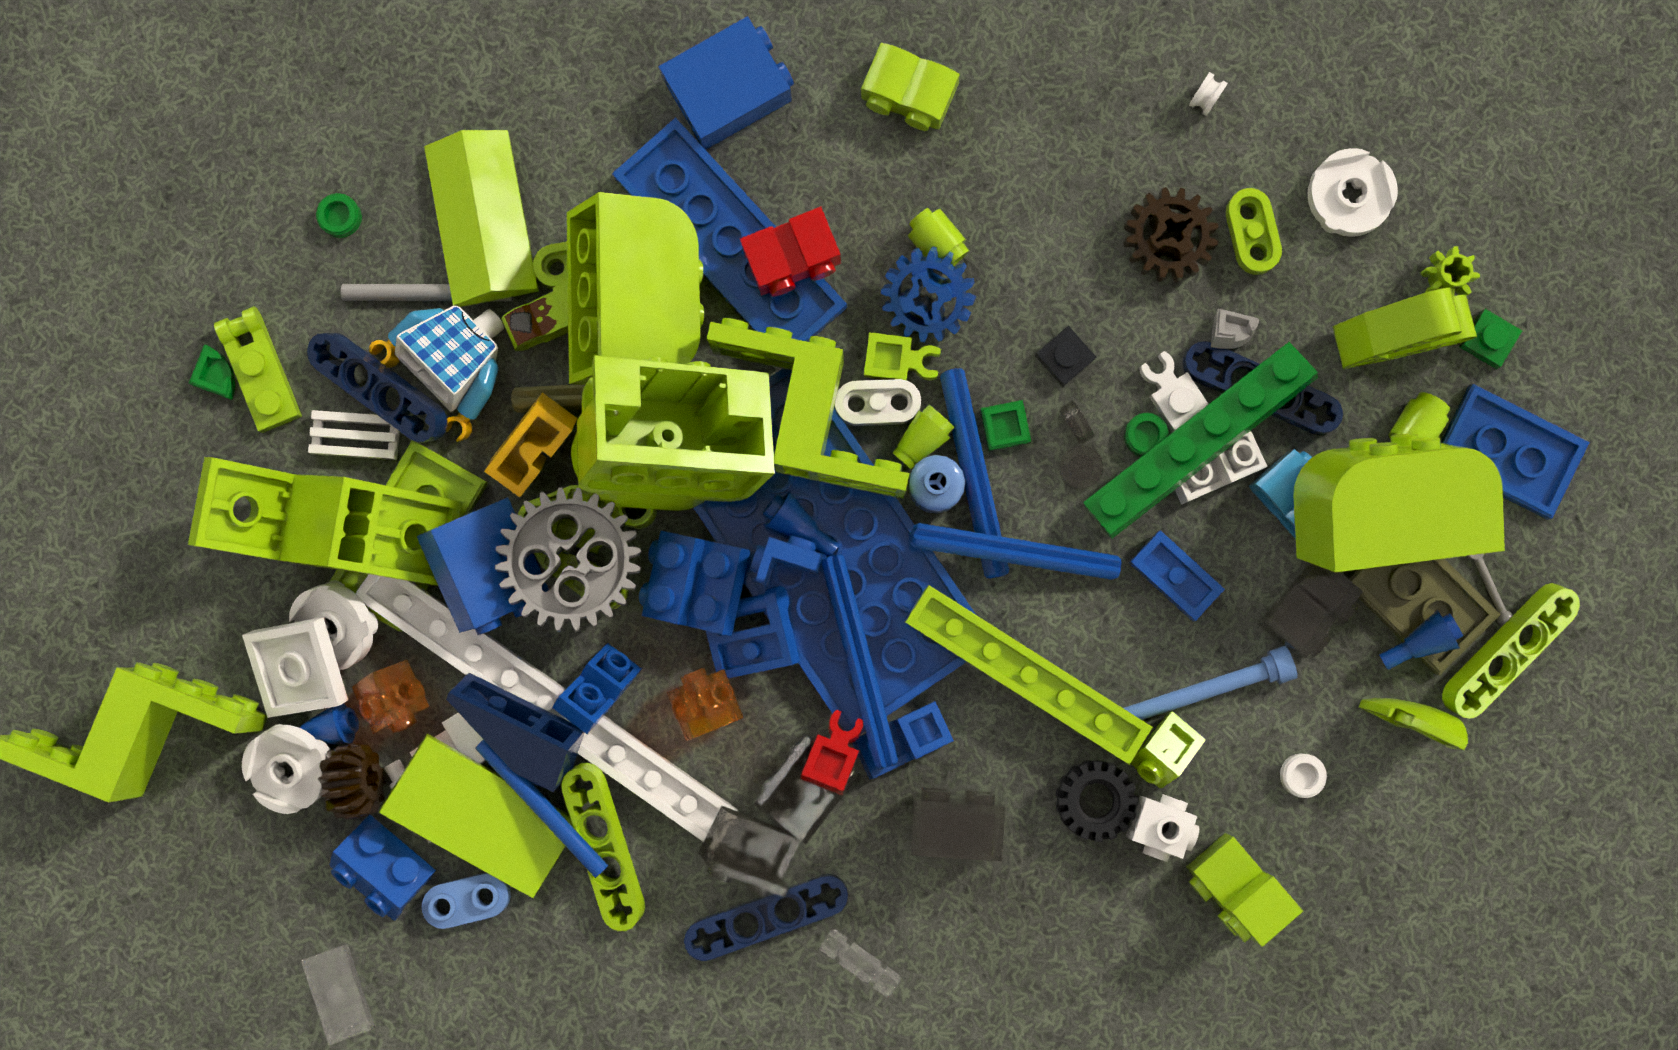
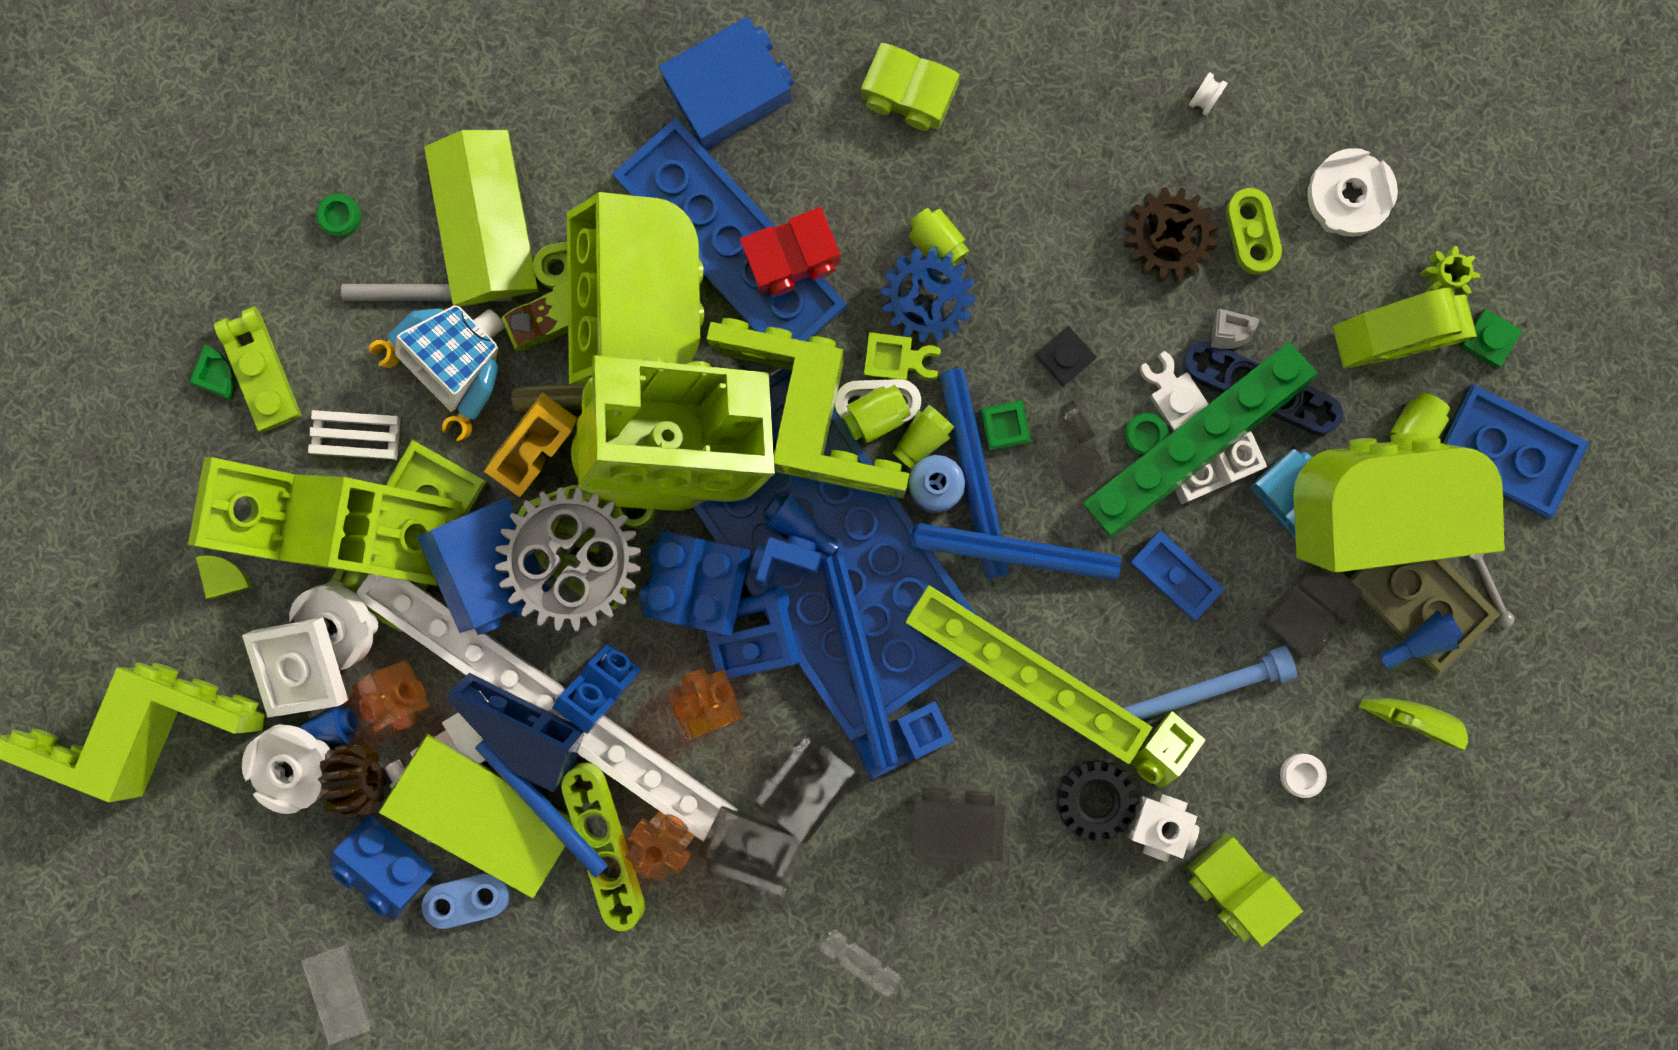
dark blue beam [307,333,447,442] -> none
dark blue beam [684,874,848,961] -> none
red plate [801,710,863,795] -> none
lime beam [1442,583,1580,719] -> none
none -> lime tile [196,556,253,599]
none -> clear orange brick [625,811,695,883]
none -> lime brick [843,385,911,444]

